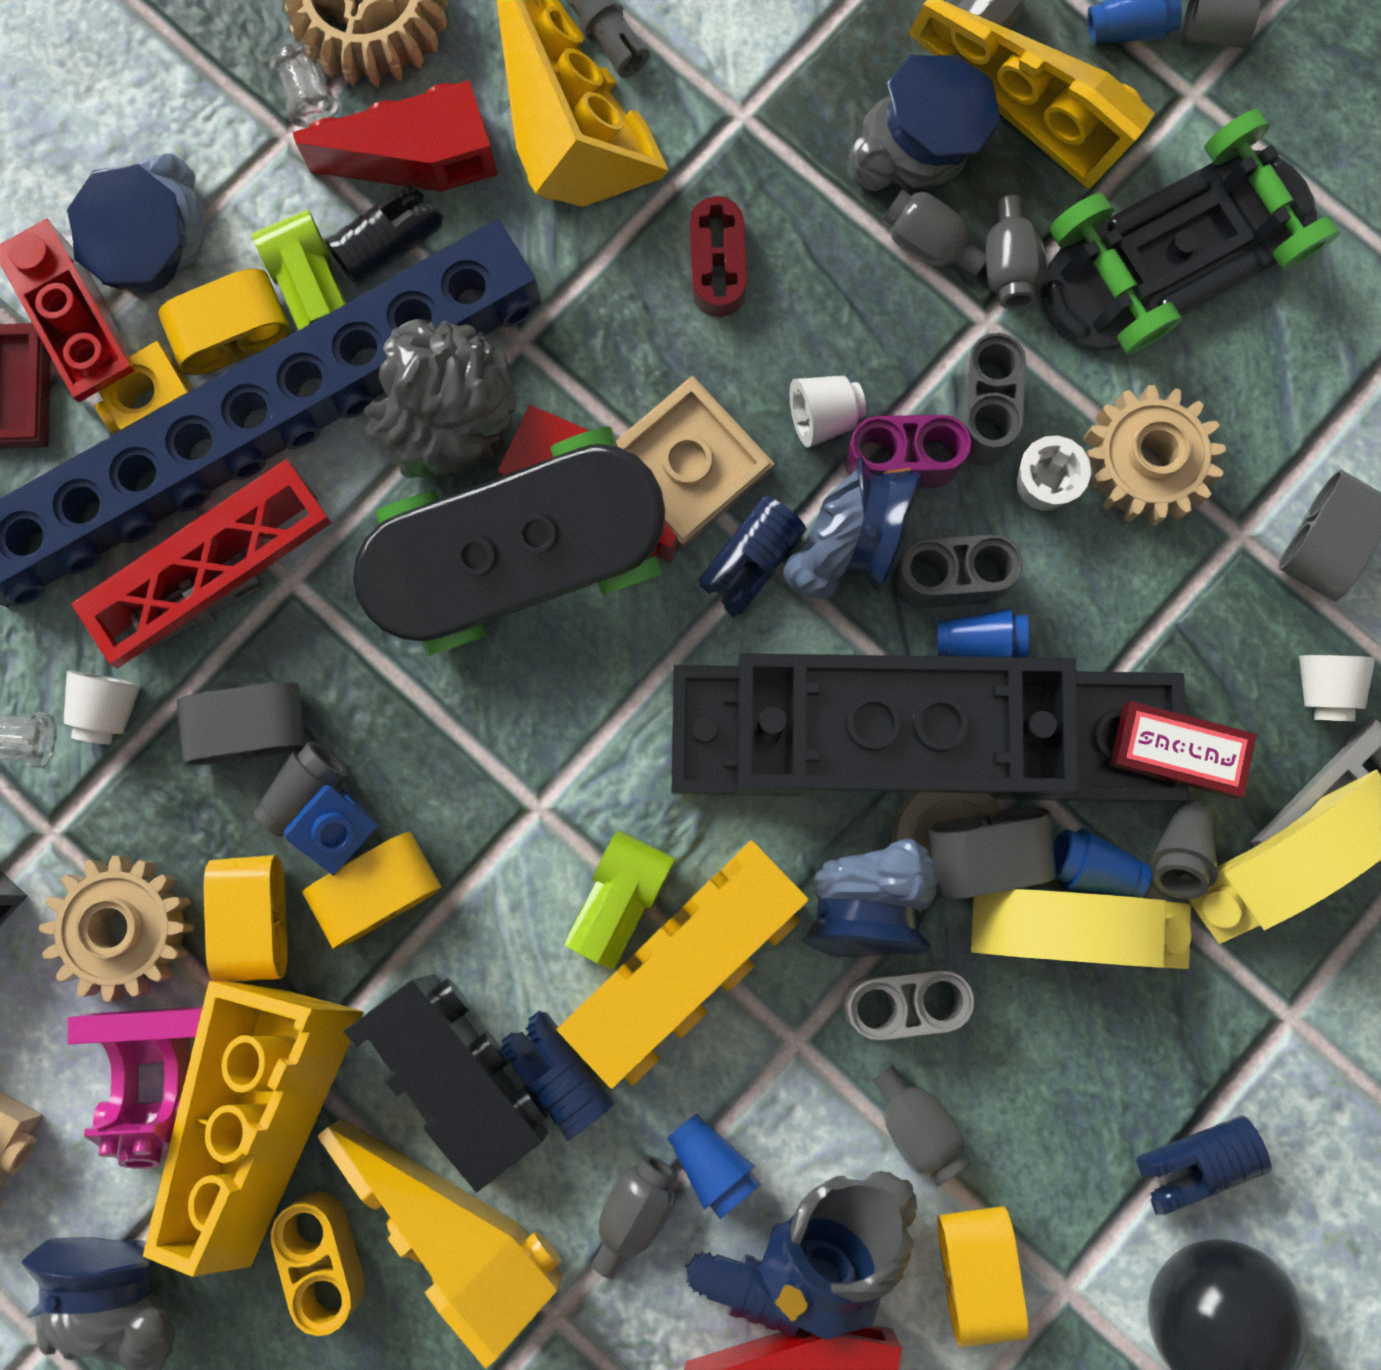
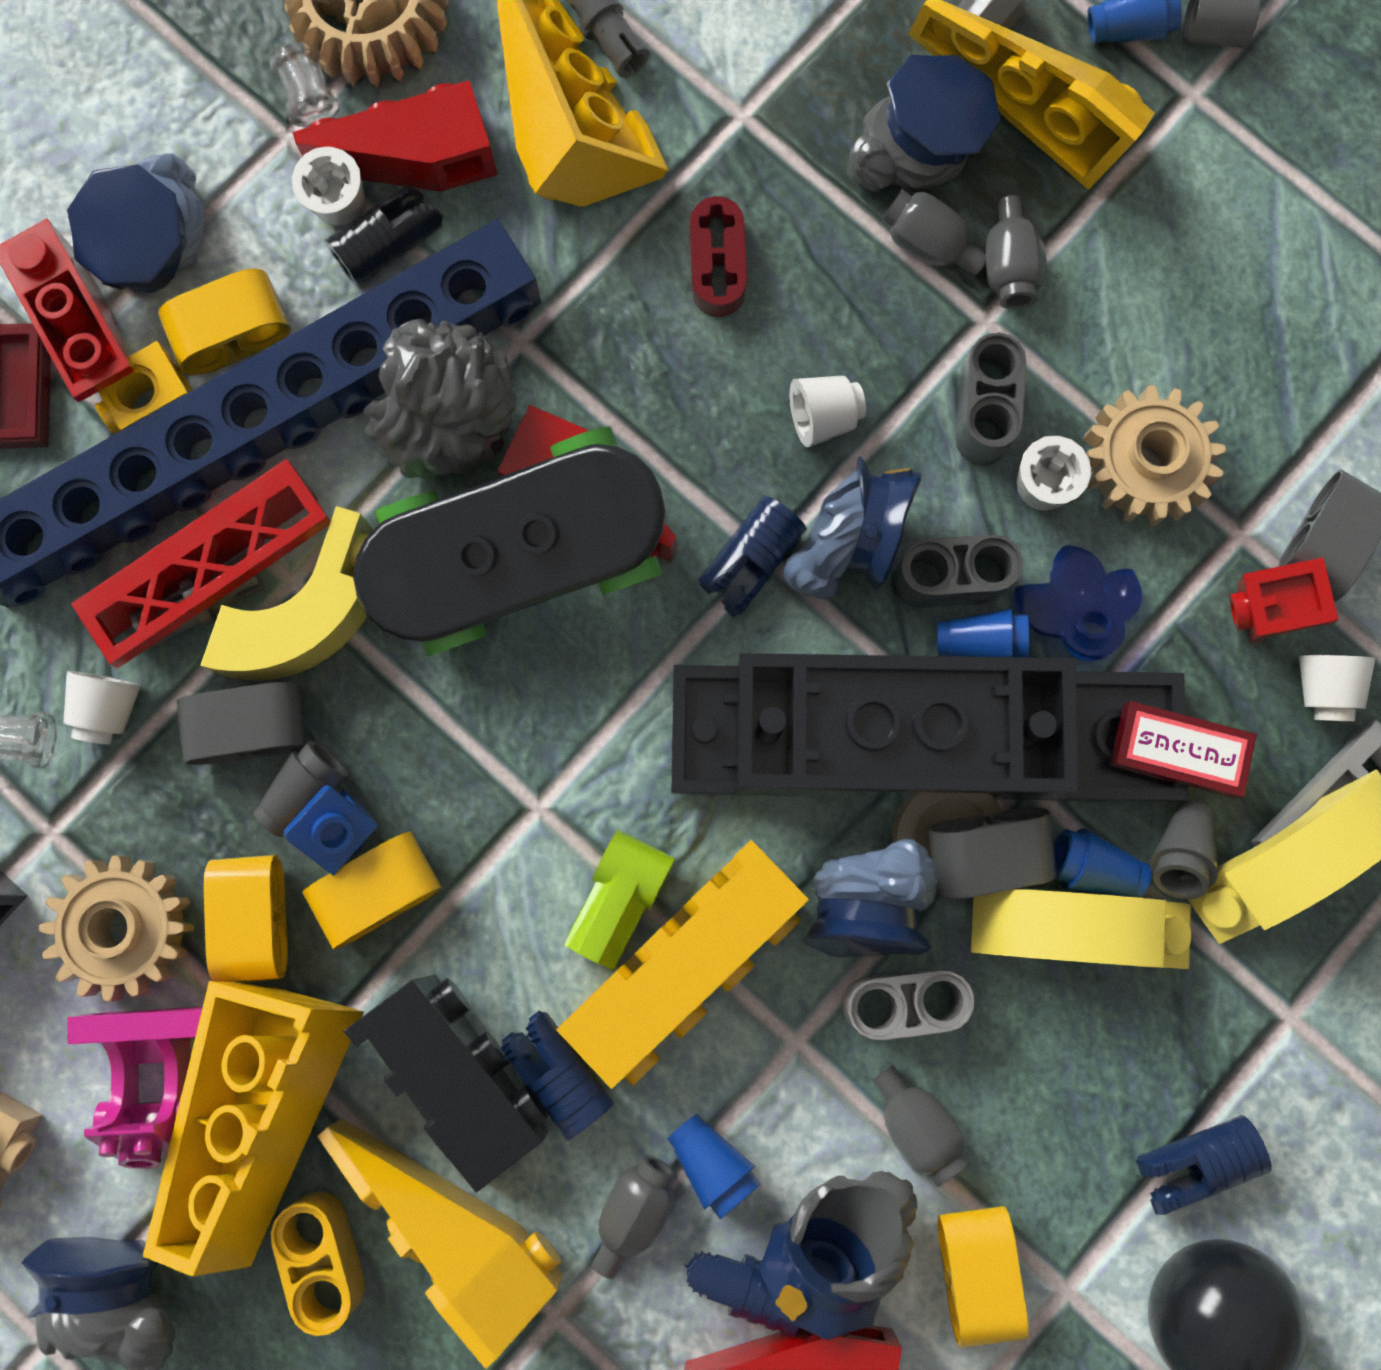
lime piece [251,209,346,330] -> none
tan tile [616,375,775,549] -> none
magenta beam [845,415,972,488] -> none
black piece [1042,109,1340,355] -> none
none -> light yellow arch [200,506,373,681]
none -> white hat [292,146,365,226]
none -> clear blue plate [1014,545,1142,661]
none -> red bracket [1229,557,1339,644]

